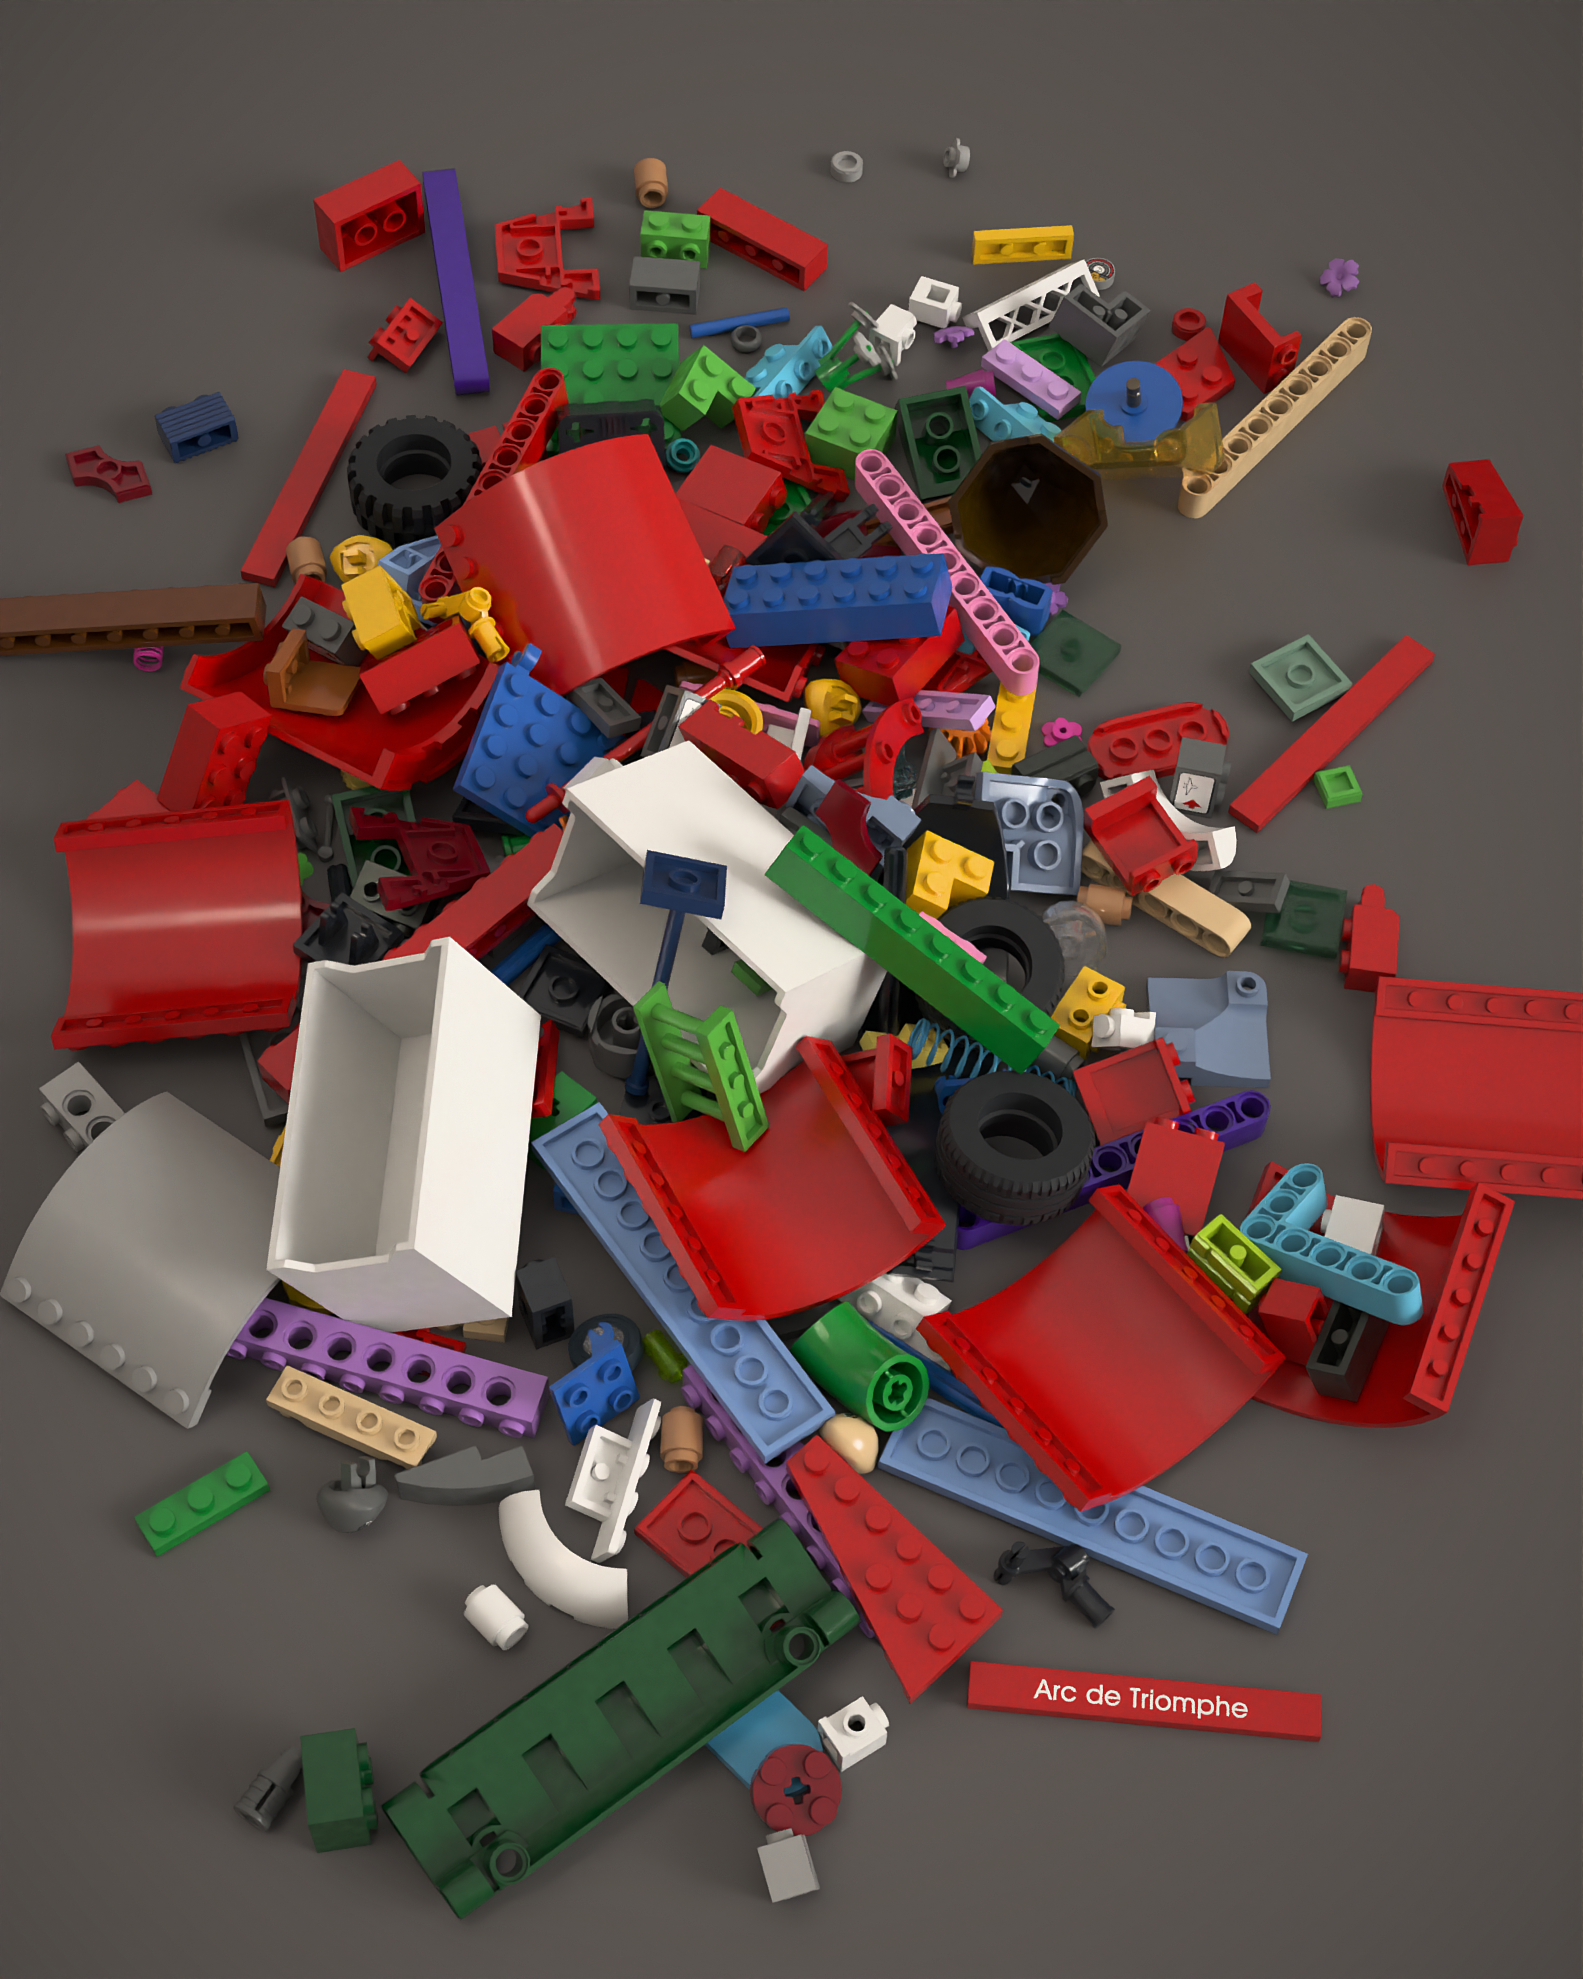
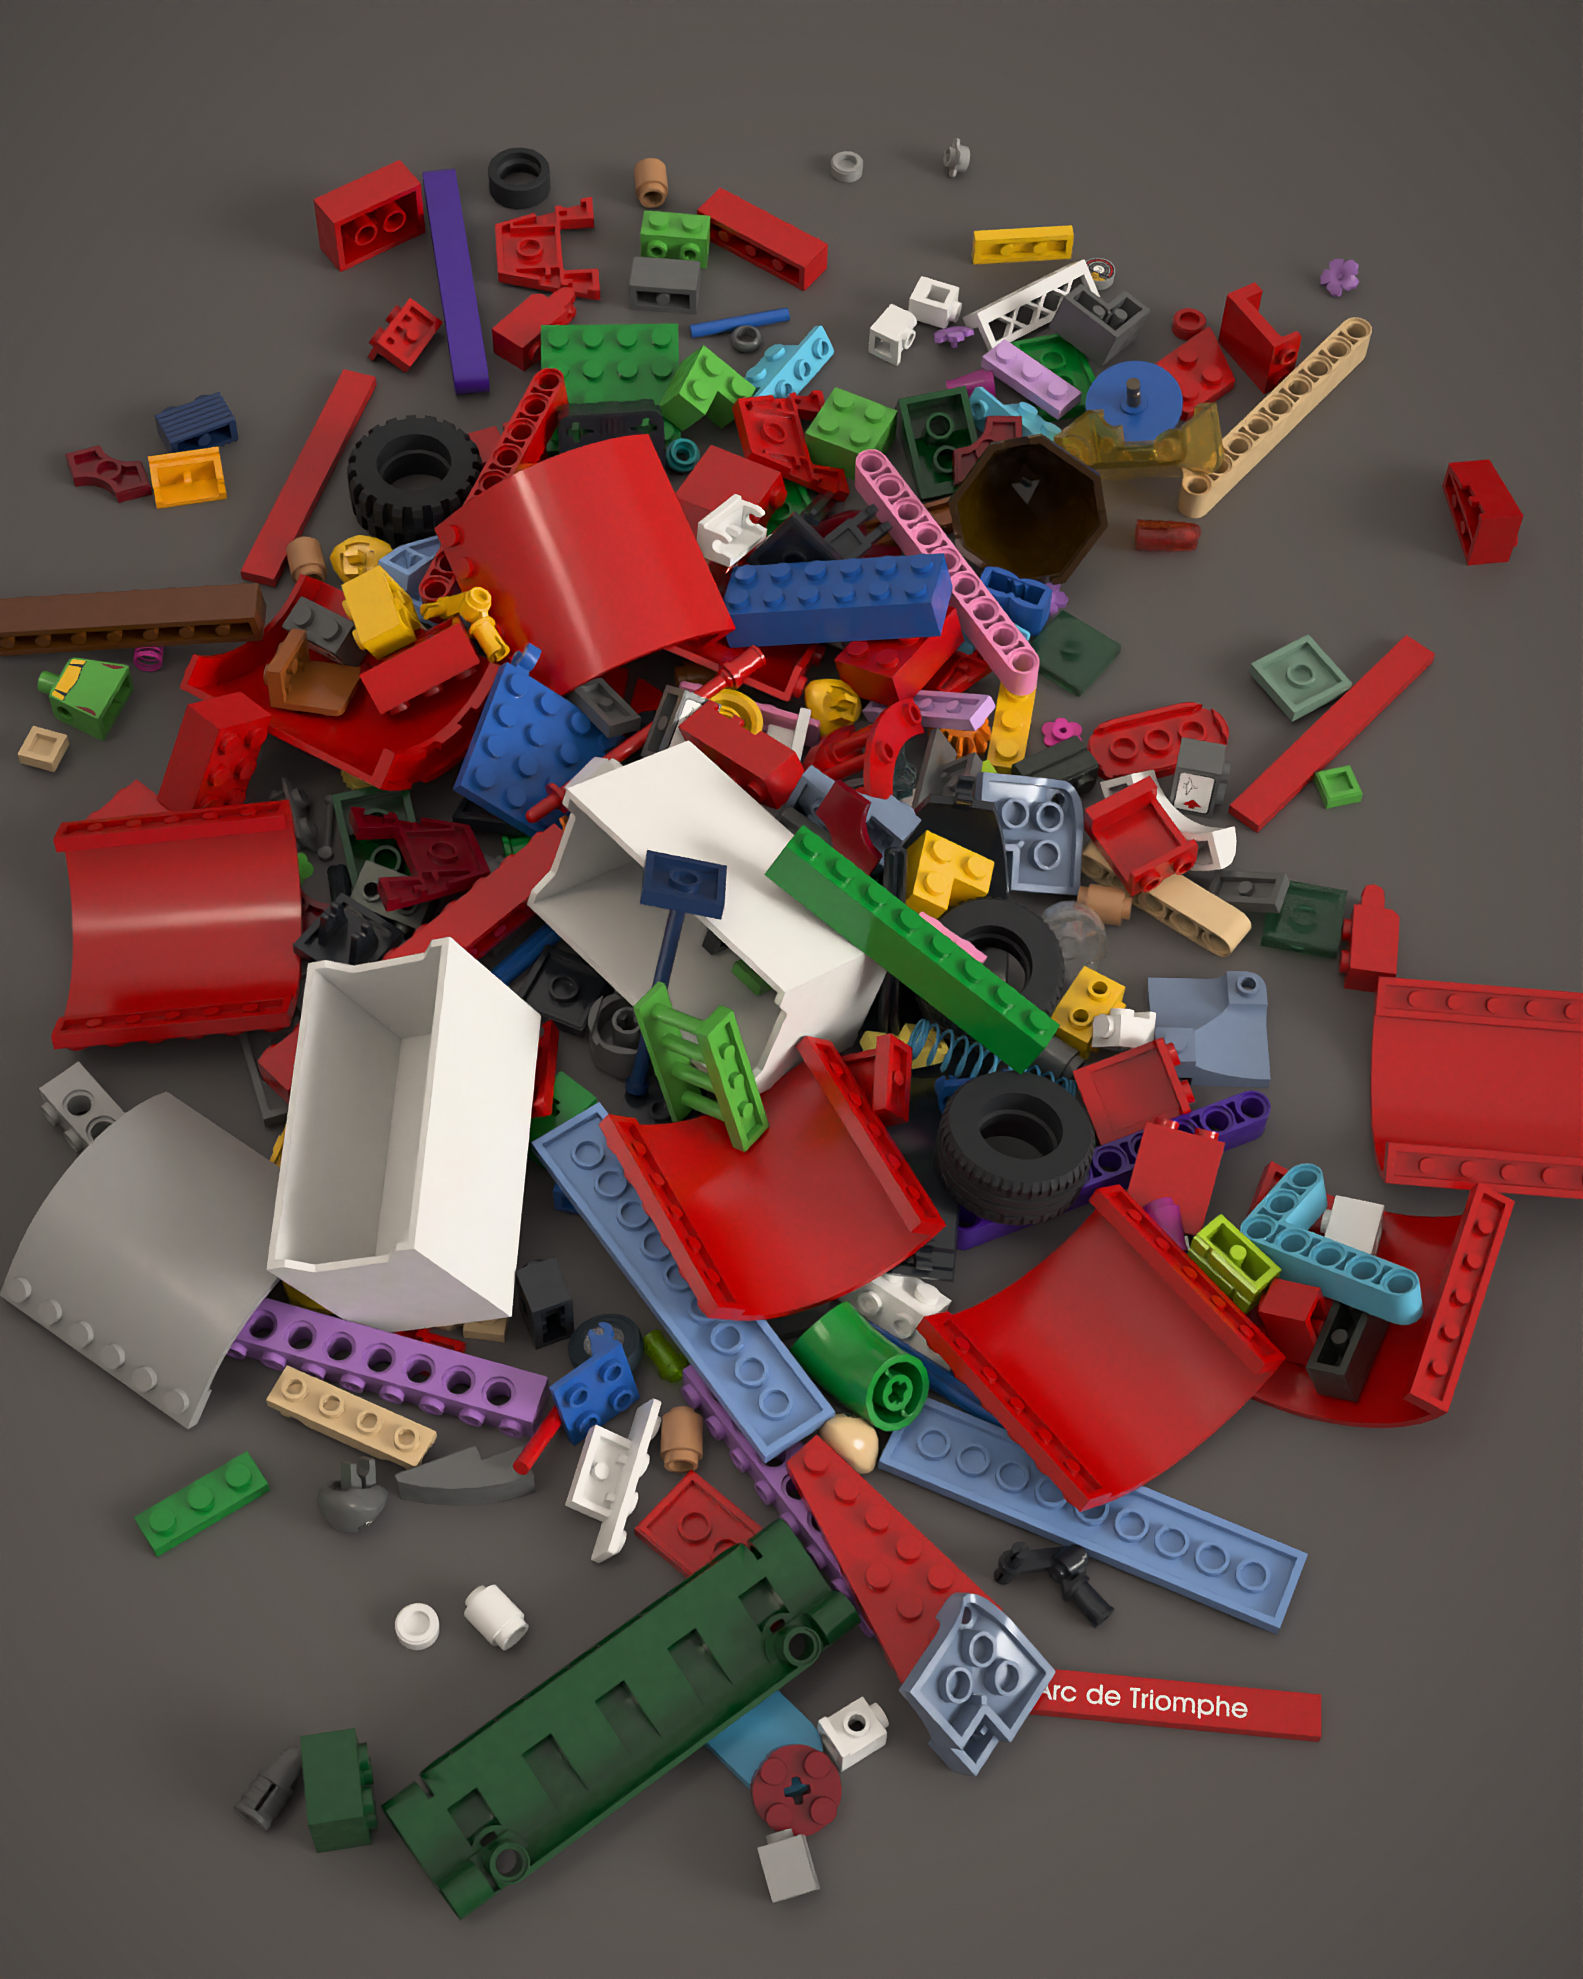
white brick [498,1490,628,1629] -> none
plant [814,302,898,393] -> none
none -> tan plate [18,726,70,772]
none -> bright green torso [37,657,134,741]
none -> light orange hinge [148,447,227,509]
none -> white tile [395,1603,440,1650]
none -> black tyre [488,147,551,209]
none -> red bar [513,1405,562,1475]
none -> white hinge [697,494,767,567]
none -> sand blue slope [898,1592,1056,1776]
none -> dark red tile [952,416,1022,487]
none -> clear red hinge [1135,519,1202,552]

